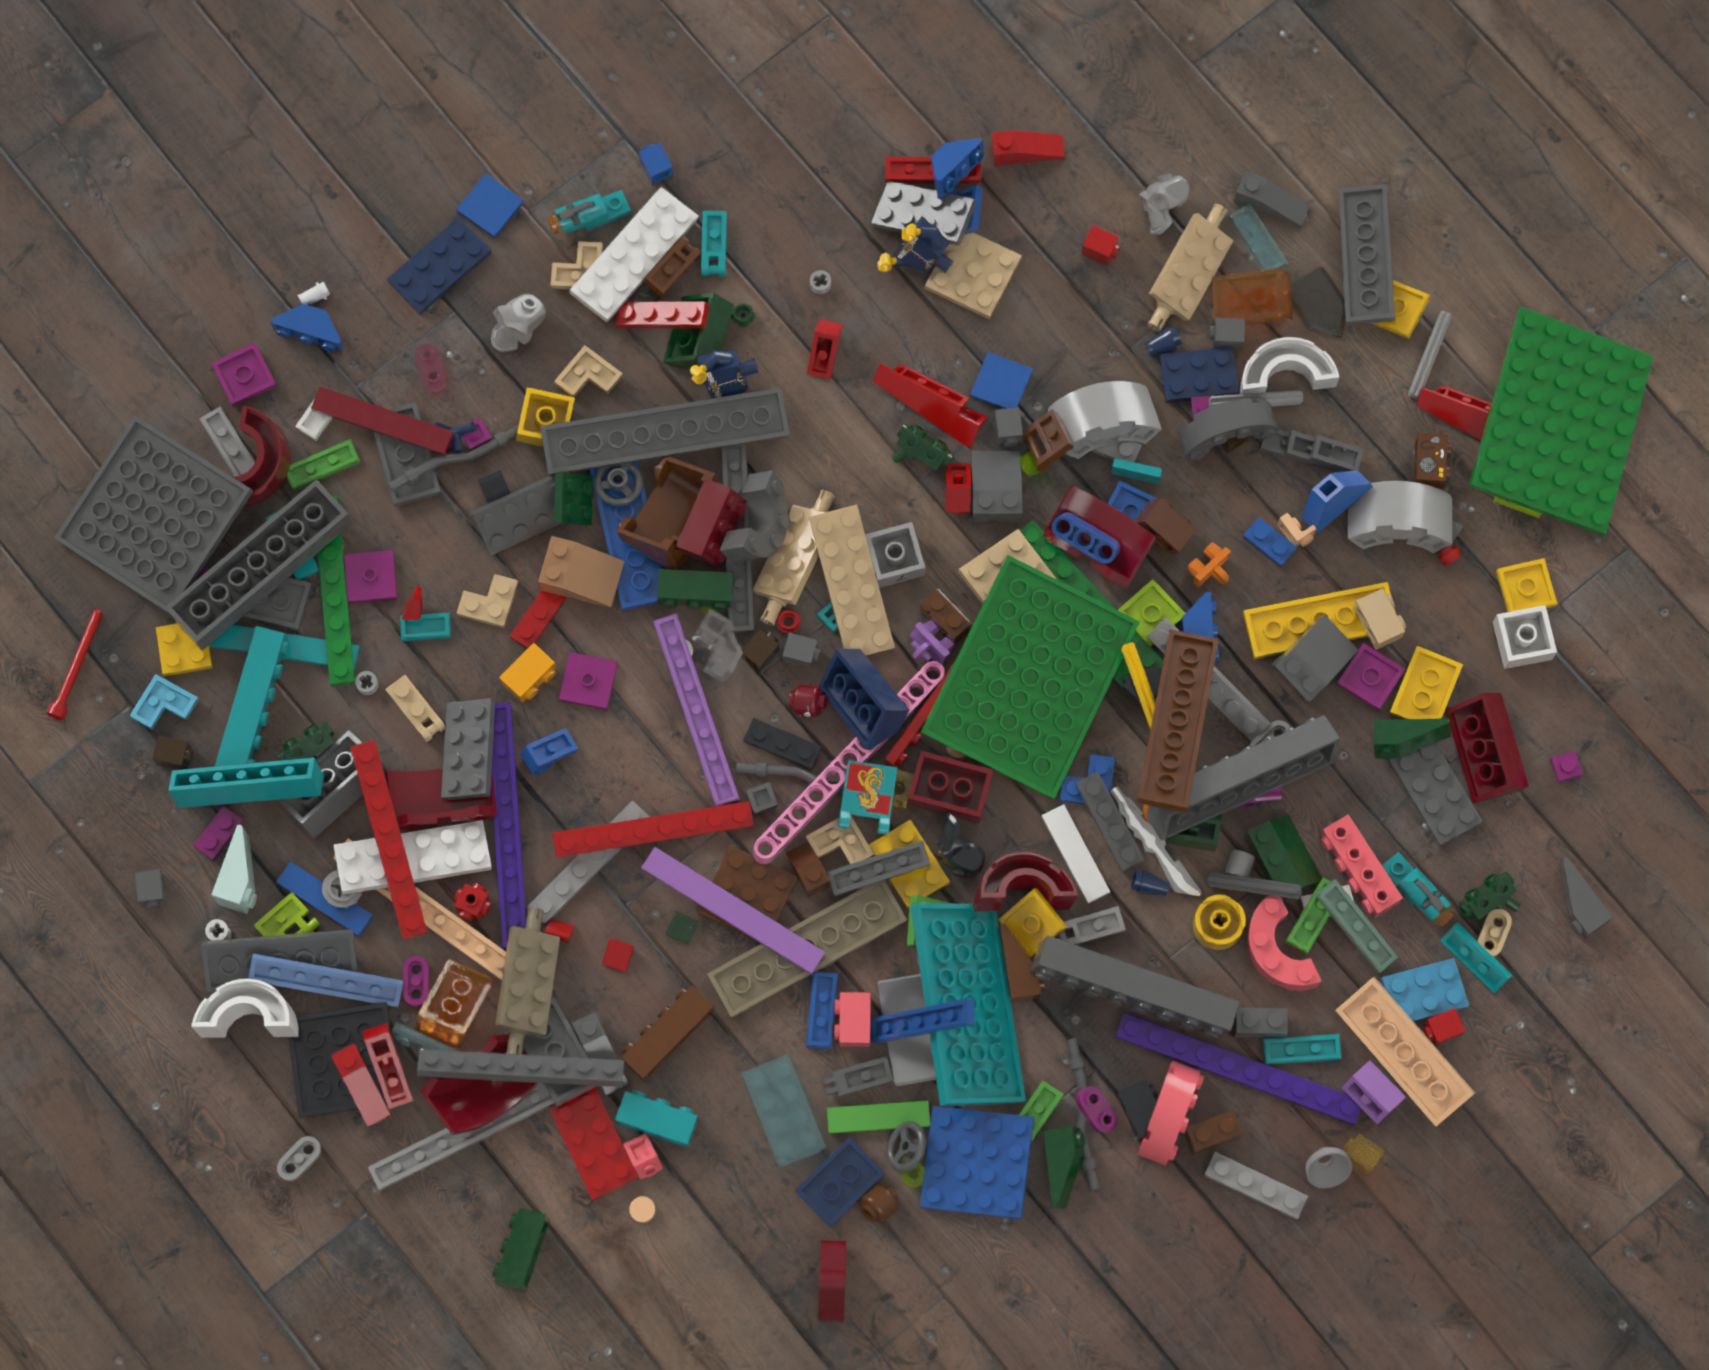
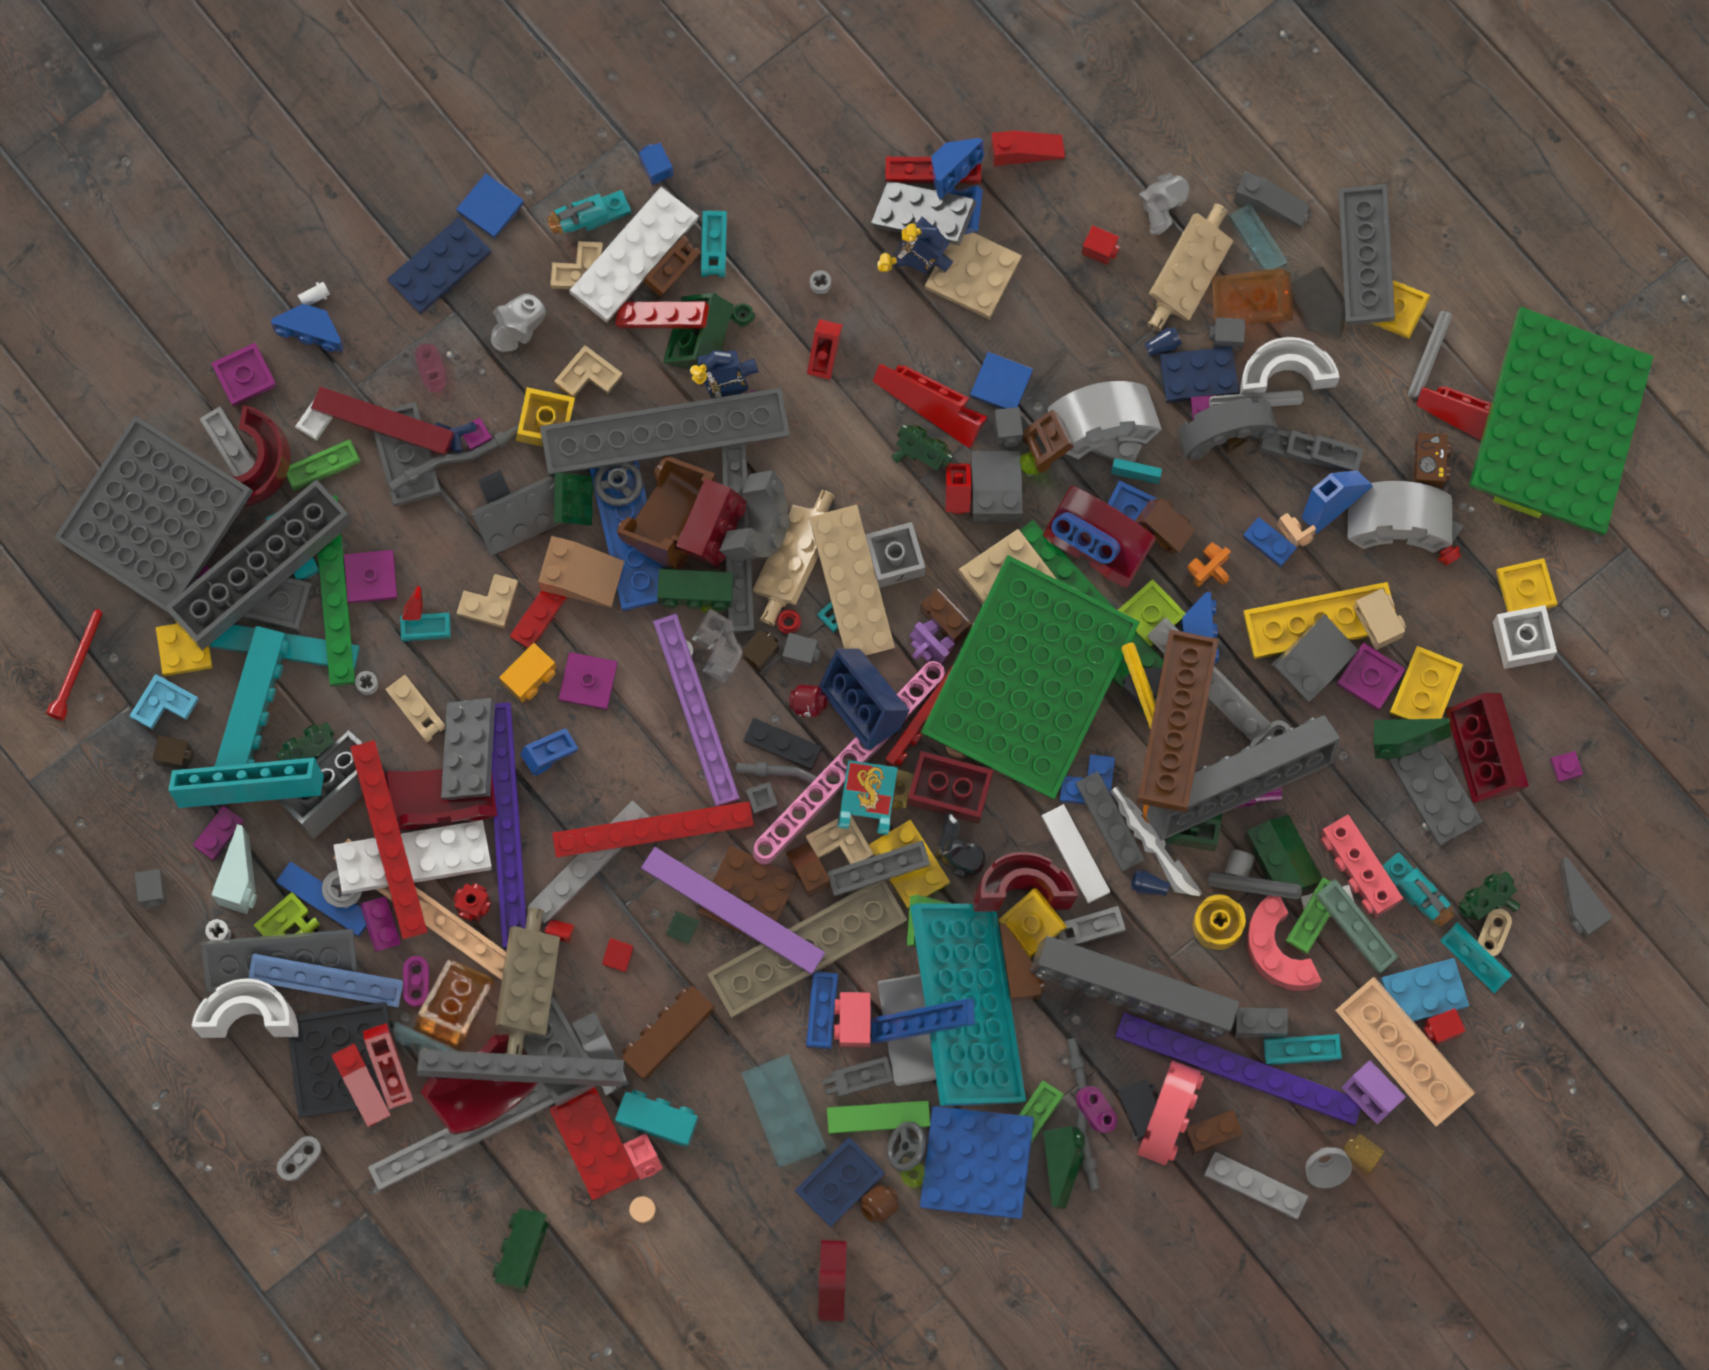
none -> magenta plate [360,896,401,952]

